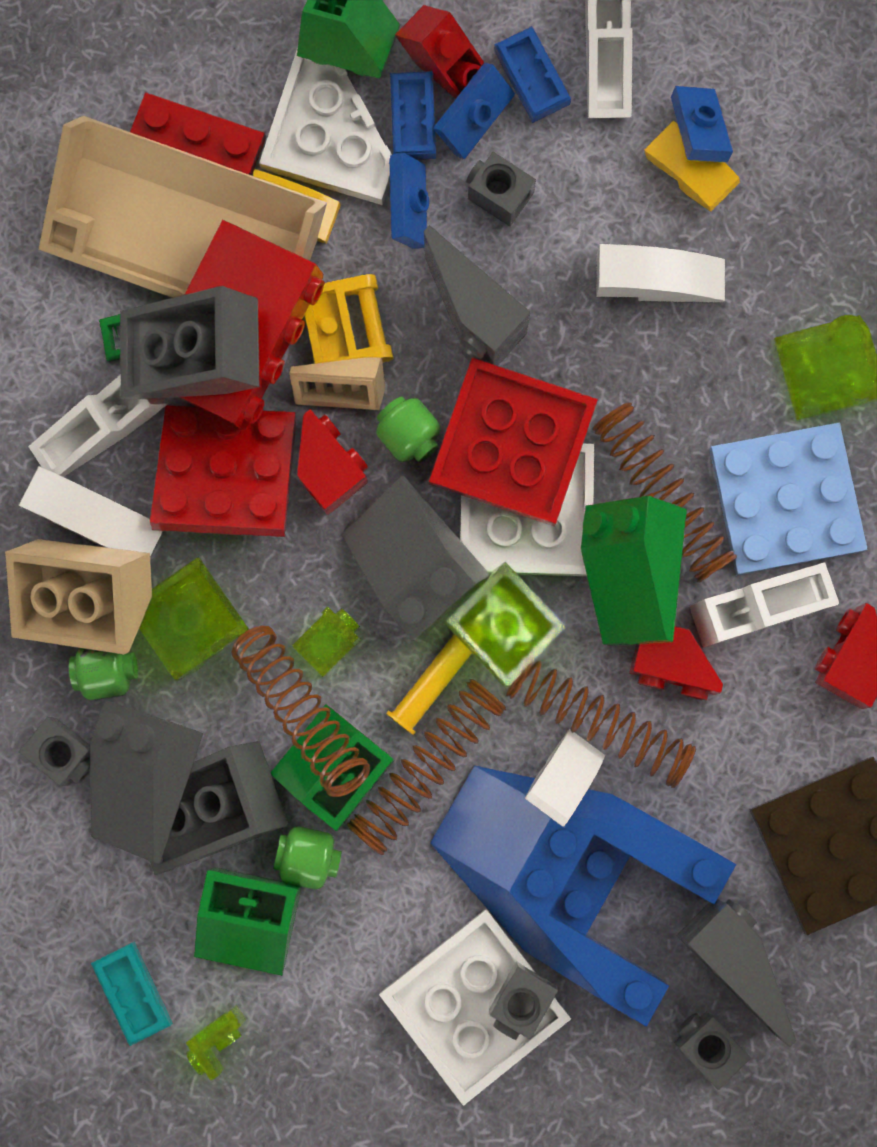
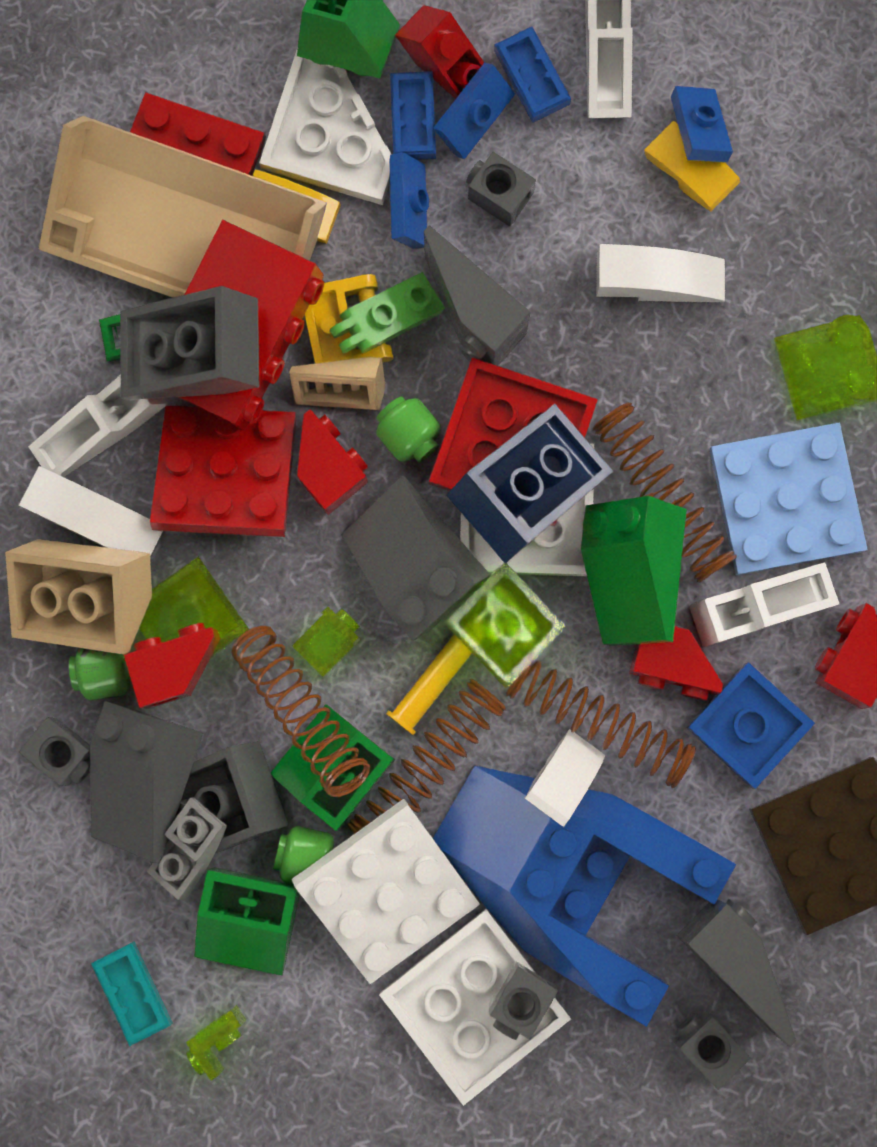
none -> red slope [124,623,220,709]
none -> light grey slope [147,798,227,900]
none -> white plate [292,799,480,984]
none -> bright green hinge [330,272,445,353]
none -> dark blue slope [446,404,613,564]
none -> blue plate [686,662,815,789]

